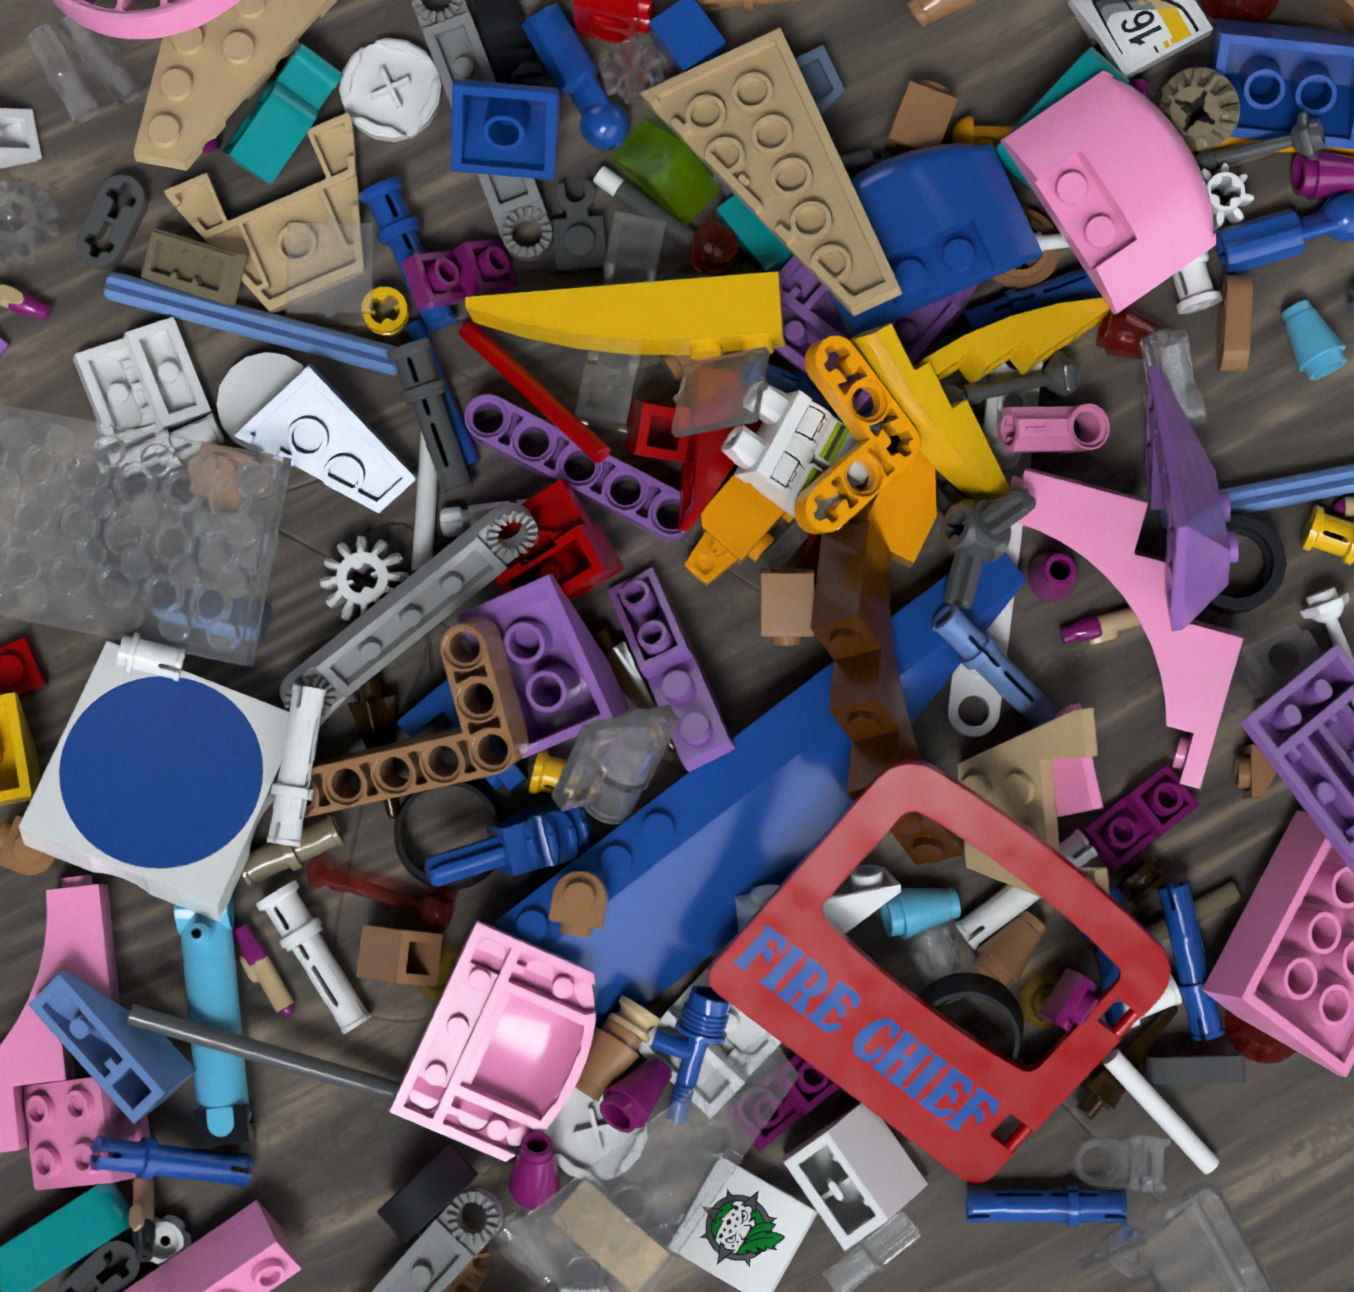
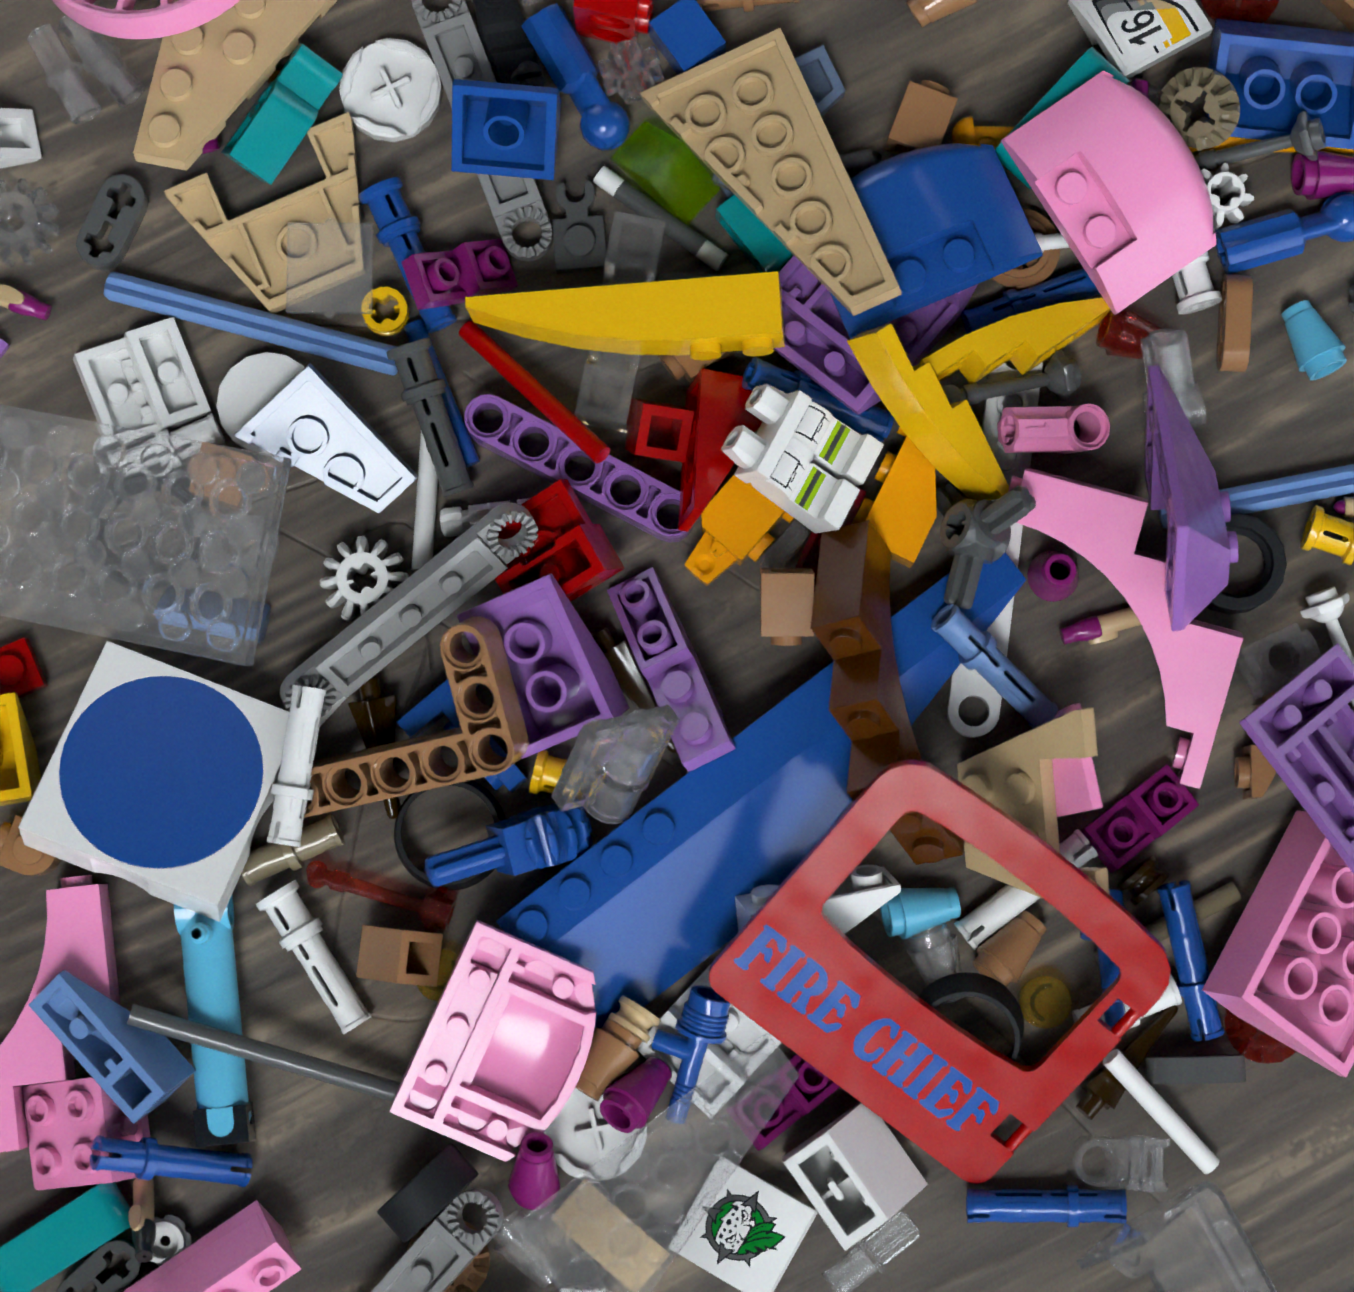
white pin [116,632,186,682] -> none
dark tan plate [141,228,247,305] -> none
piece [233,923,295,1018] -> none
medium nougat plate [549,871,609,938] -> none
clear piece [671,347,770,438] -> none
clear red bush [688,223,739,275] -> none
light orange beam [794,336,921,535] -> none
magenta slope [1037,968,1098,1032] -> none

